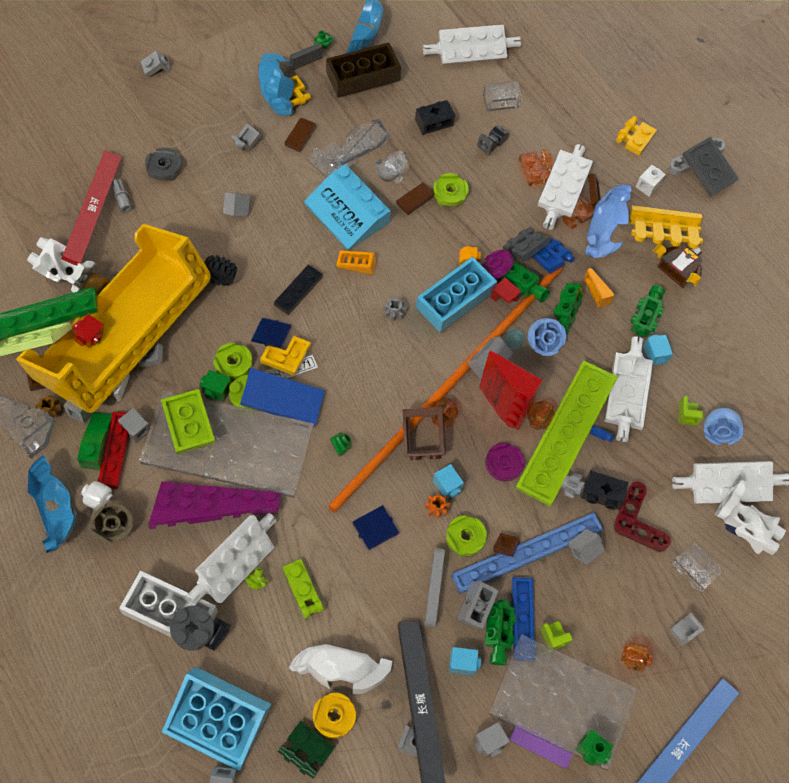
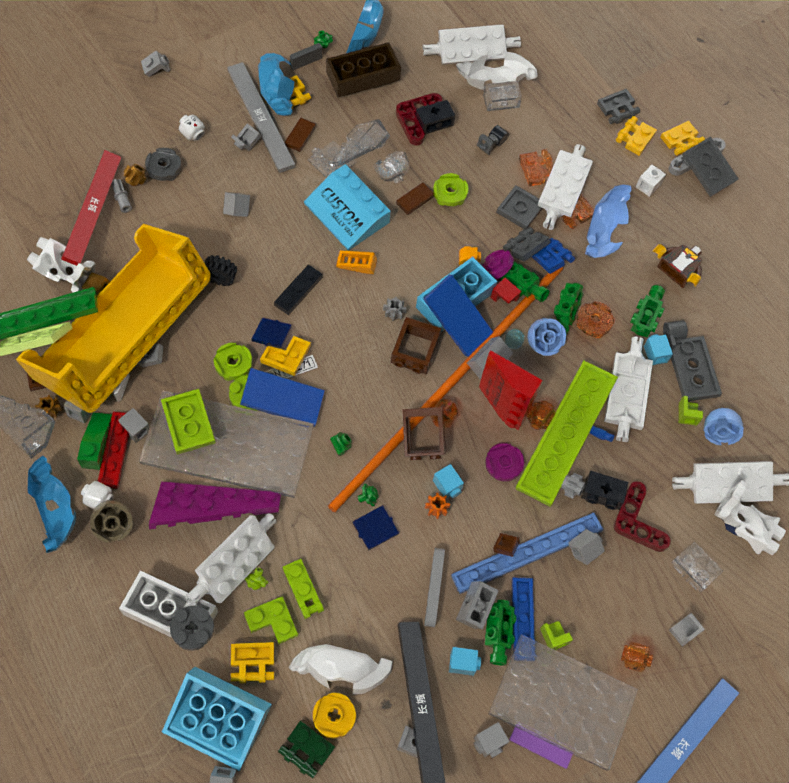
red brick [73,314,104,348] -> none
green brick [200,370,231,402] -> none
black cone [204,617,231,651] -> none
lime plate [446,515,487,557] -> none
green brick [575,729,614,766] -> none
light orange slope [584,268,615,308] -> none
reddish brown tile [588,173,601,209] -> none
yellow fence [628,205,703,249] -> none
none -> pearl gold gear [124,164,146,186]
none -> white head [179,115,205,141]
none -> light grey tile [227,62,295,173]
none -> yellow plate [231,642,274,684]
none -> lime plate [243,596,298,644]
none -> green plant [358,483,379,507]
none -> reddish brown window [391,317,441,374]
none -> dark red beam [396,93,442,146]
none -> blue tile [423,275,493,357]
none -> white animal [456,52,537,90]
none -> dark grey plate [496,185,543,230]
none -> clear orange plate [576,302,614,338]
none -> dark grey plate [597,89,640,124]
none -> yellow plate [660,121,705,156]
none -> dark grey hinge [663,320,722,401]

